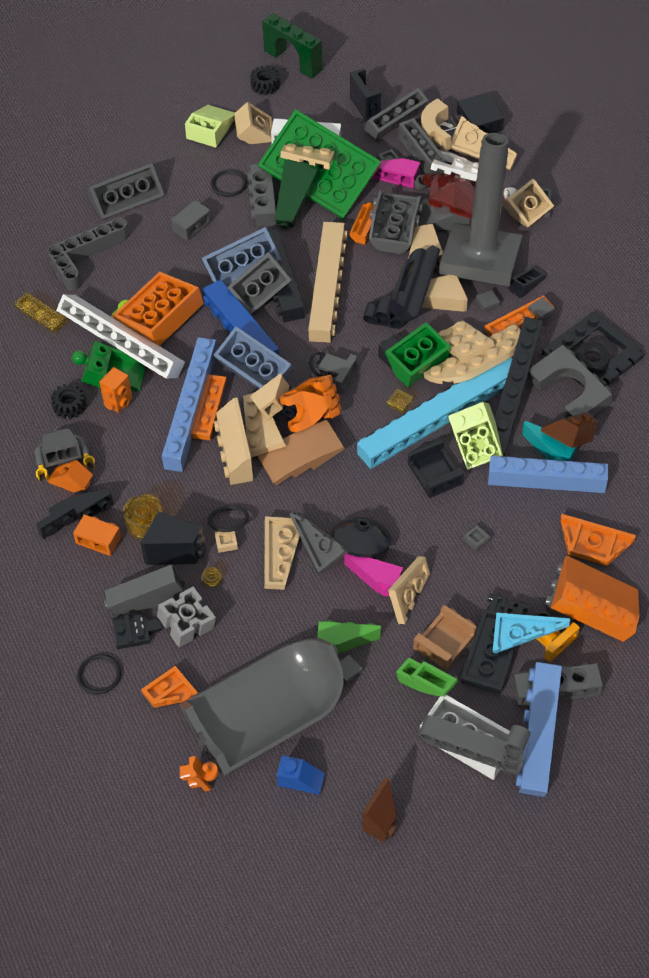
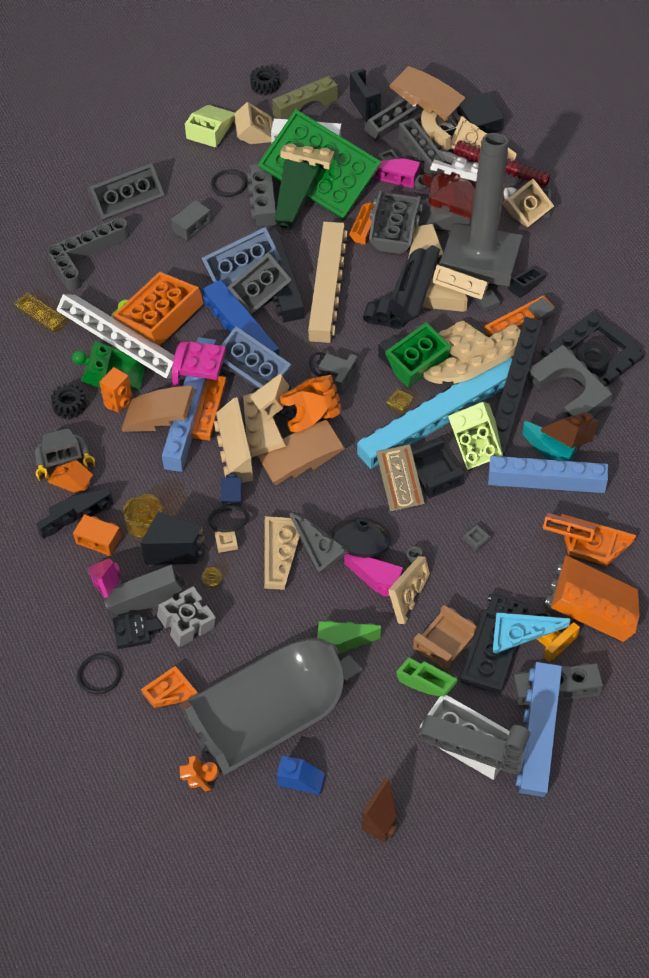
dark green arch [262,13,322,79] -> none
none -> dark pink slope [87,558,121,598]
none -> medium nougat slope [121,386,195,432]
none -> dark pink piece [172,341,226,387]
none -> dark blue brick [221,474,242,503]
none -> olive arch [272,76,338,120]
none -> dark tan sticker [376,444,425,511]
none -> medium nougat slope [389,66,465,121]
none -> dark grey hinge [406,547,423,563]
none -> tan plate [432,265,489,300]
none -> dark red piece [454,140,550,188]
none -> orange piece [543,513,596,543]

